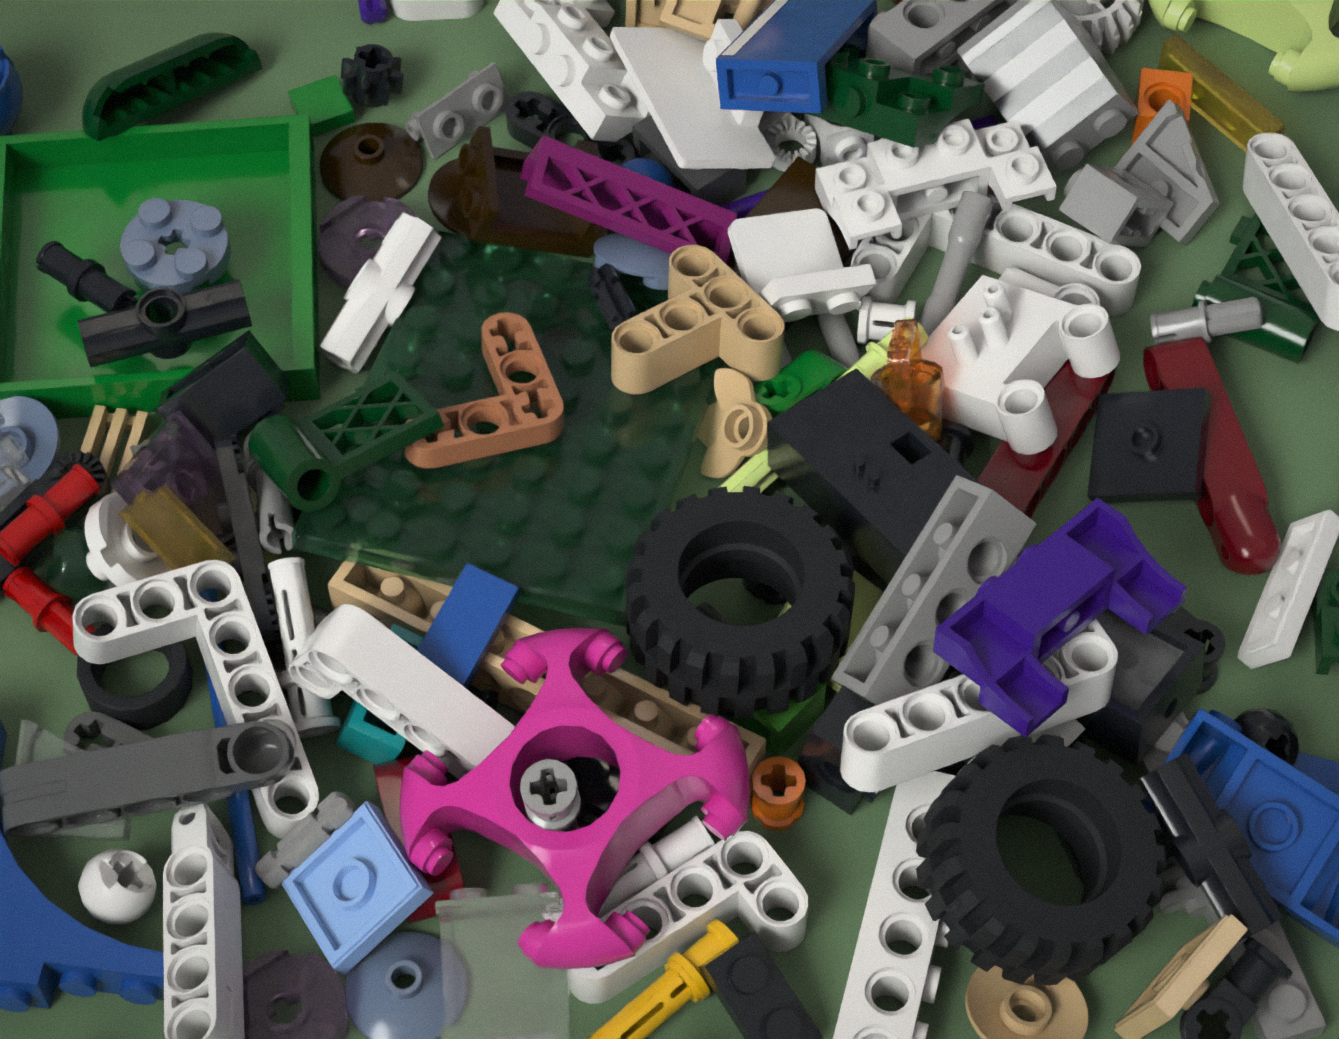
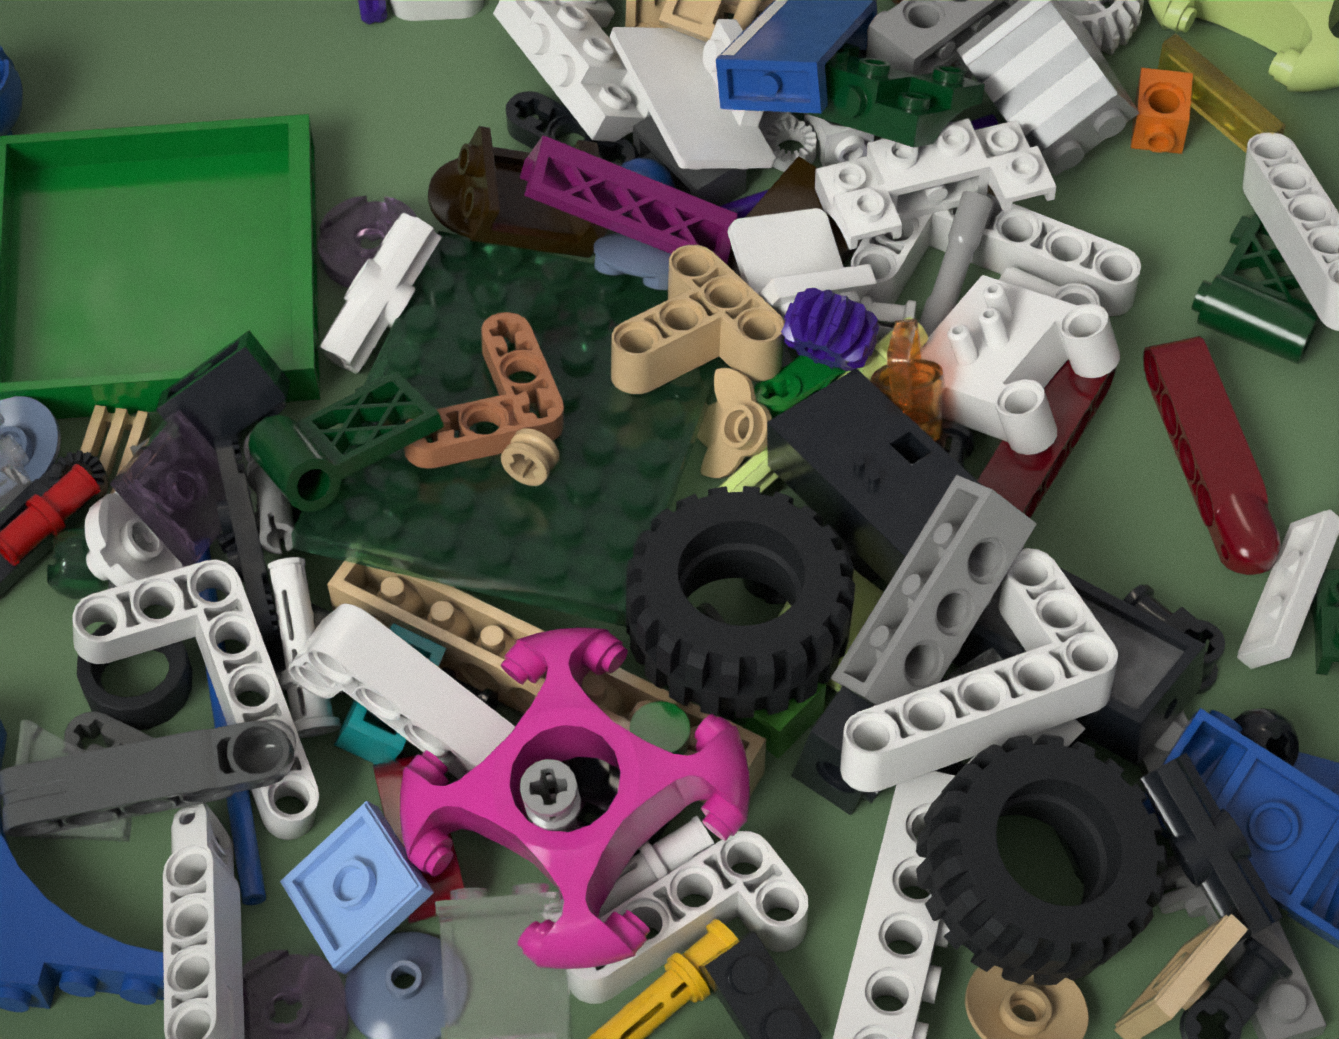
red axle [3,566,97,656] -> none
black pin [36,241,137,313] -> none
black piece [78,280,252,368] -> none
white piece [78,848,157,925] -> none
dark green brick [82,32,262,141] -> none
clear yellow piece [118,485,236,570] -> none
sand blue plate [120,198,231,294] -> none
light grey axle [255,791,357,889] -> none
green tile [288,75,355,136] -> none
dark brown dish [320,122,423,207] -> none
black gear [341,44,404,108] -> none
light grey hinge [405,62,510,160] -> none
blue tile [417,563,521,689] -> none
black axle [588,263,638,332] -> none
orange bush [751,756,806,831] -> none
dark purple bracket [933,498,1188,738] -> none
light grey brick [1058,163,1174,248] -> none
black plate [1087,388,1211,503] -> none
light grey wing [1114,99,1220,245] -> none
light grey axle [1150,297,1263,345] -> none
none -> tan bush [501,428,559,486]
none -> green tile [629,701,690,755]
none -> dark purple gear [781,288,880,371]

